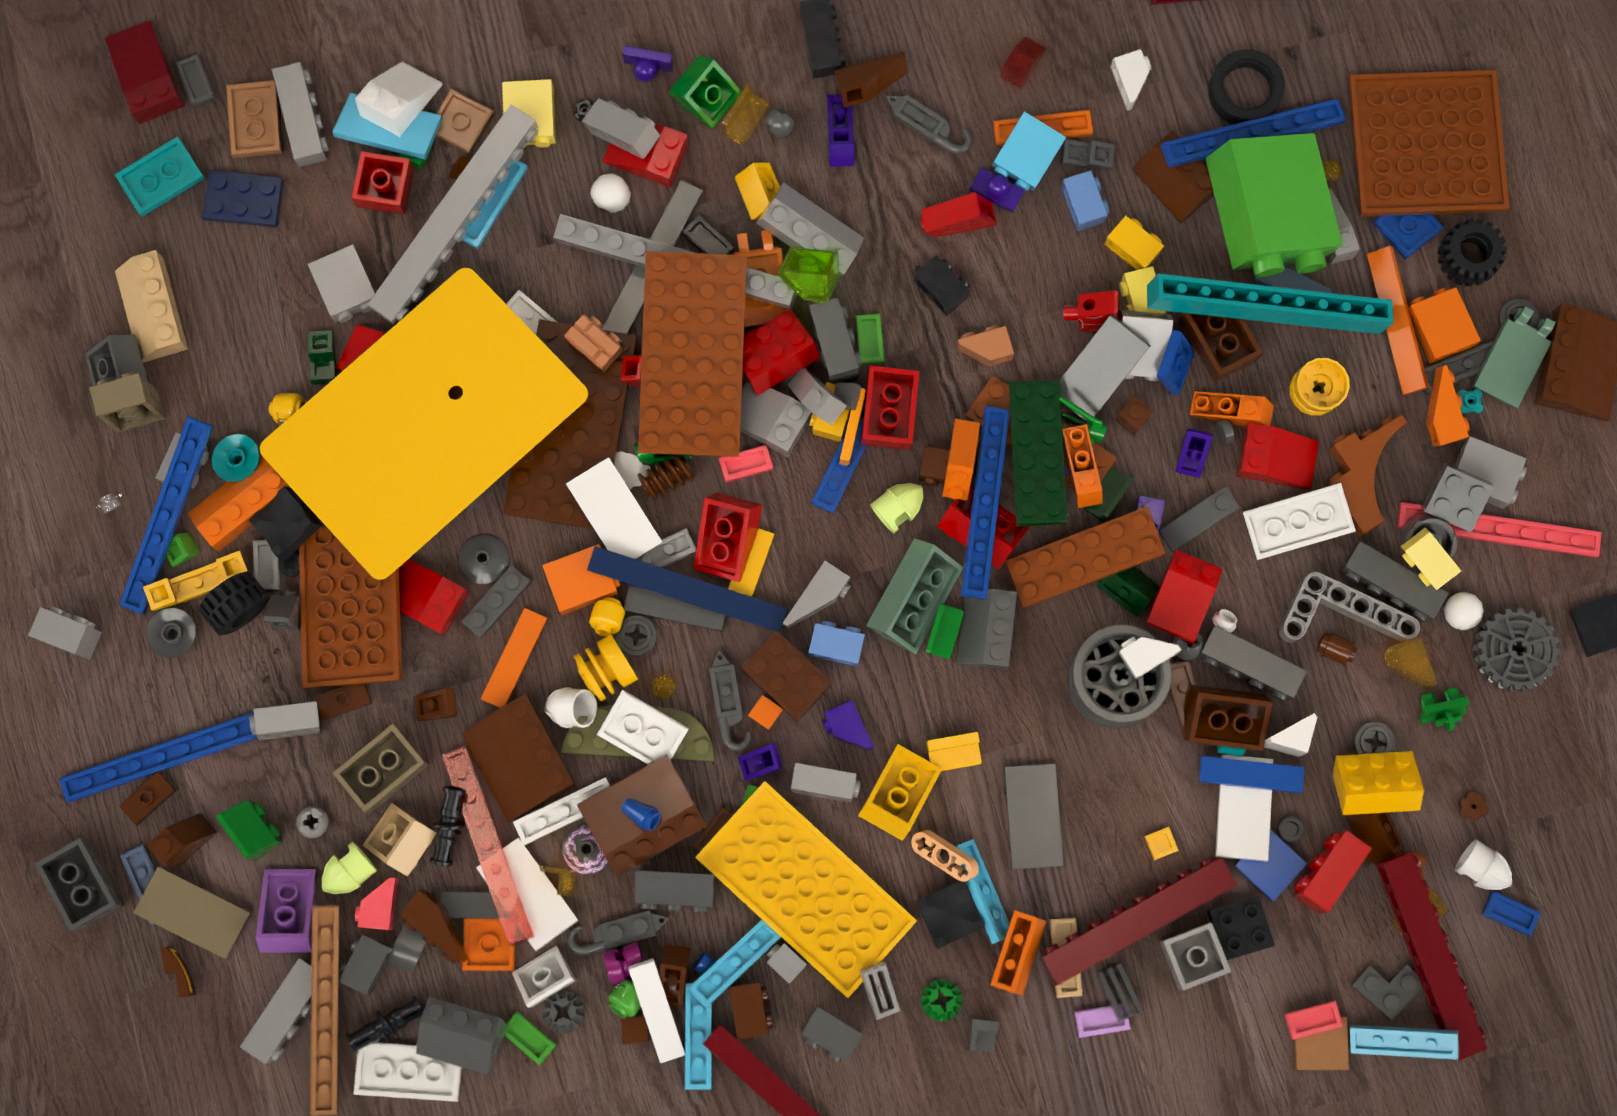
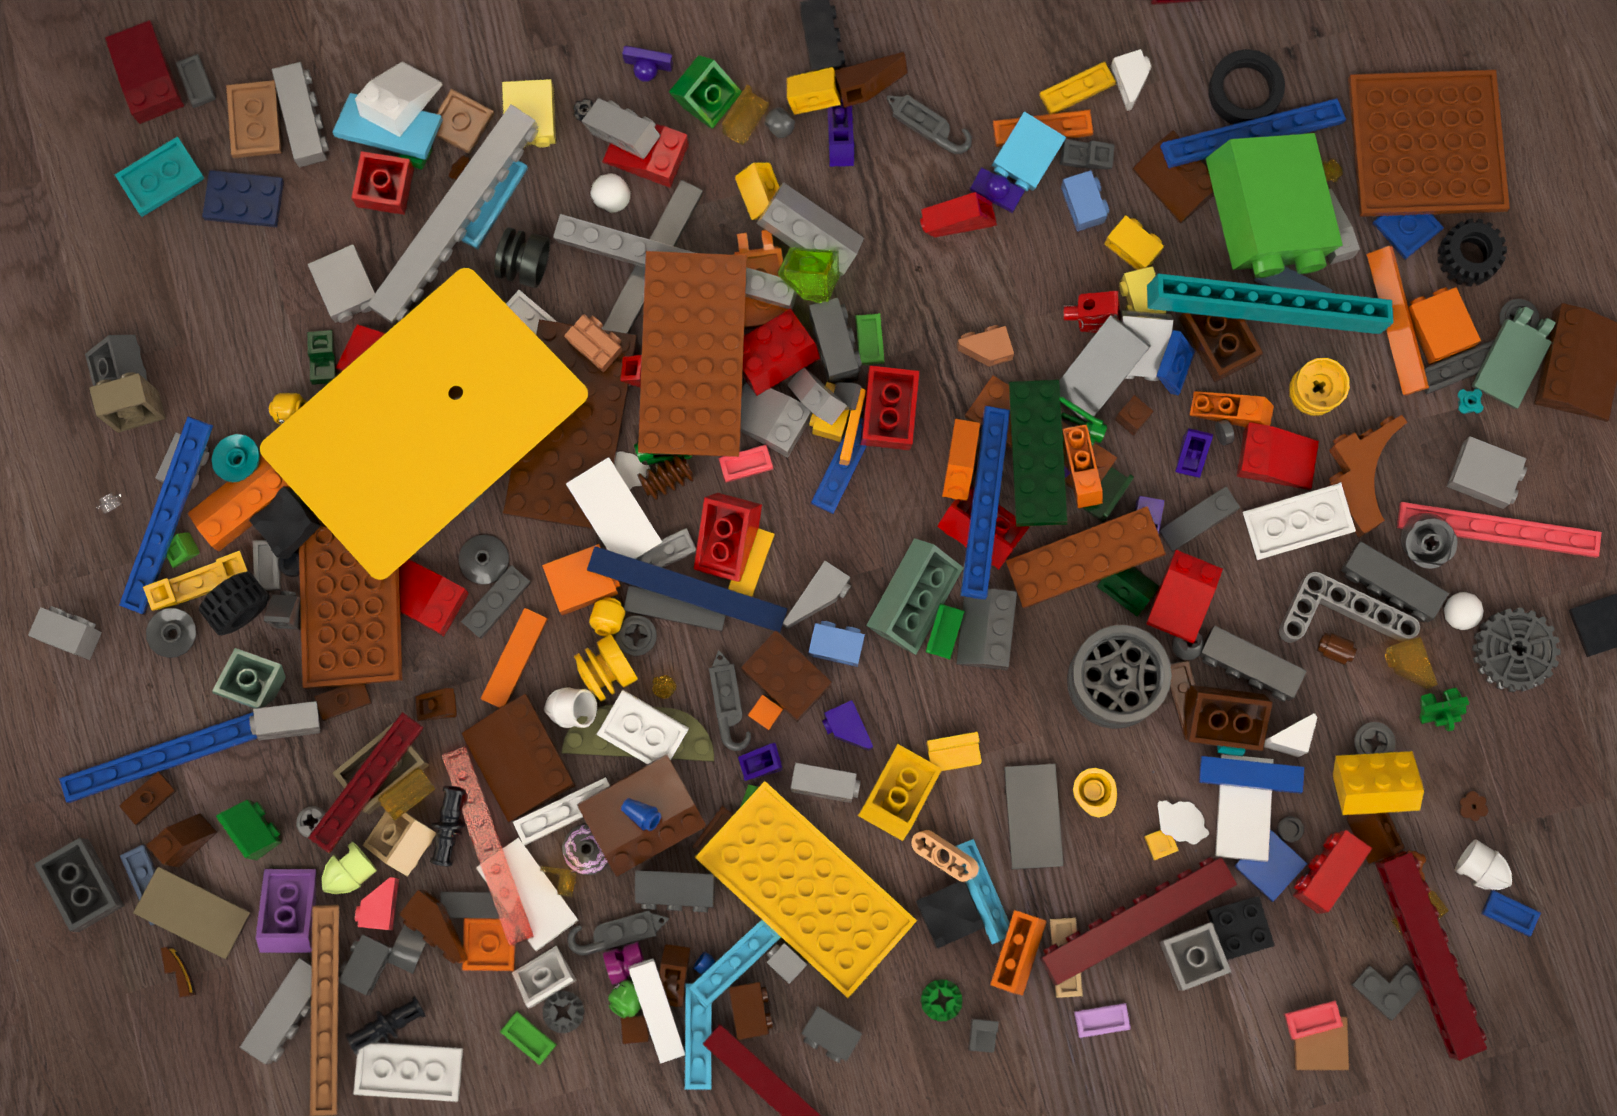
tan slope [115,250,188,363] -> none
dark grey slope [416,997,507,1076] -> none
black tile [682,215,735,255] -> none
light grey tile [859,961,900,1020] -> none
yellowish green helmet [870,483,923,534] -> none
black brick [914,255,970,317] -> none
reddish brown brick [919,446,949,487] -> none
clear red slope [1001,37,1047,89] -> none
dark grey tile [1097,963,1143,1022] -> none
white slope [1119,637,1181,679] -> none
white plate [1212,609,1237,633] -> none
medium azure plate [1350,1025,1459,1059] -> none
light yellow brick [1401,528,1461,590] -> none
brick [1422,462,1494,533] -> none
orange slope [1426,365,1469,447] -> none
none -> sand green slope [212,648,286,709]
none -> dark red tile [308,712,424,853]
none -> clear yellow panel [378,767,435,821]
none -> pearl dark grey wheel [494,227,550,288]
none -> yellow panel [787,67,841,115]
none -> yellow tile [1039,61,1116,114]
none -> yellow piece [1073,768,1117,817]
none -> white sticker [1158,800,1209,844]

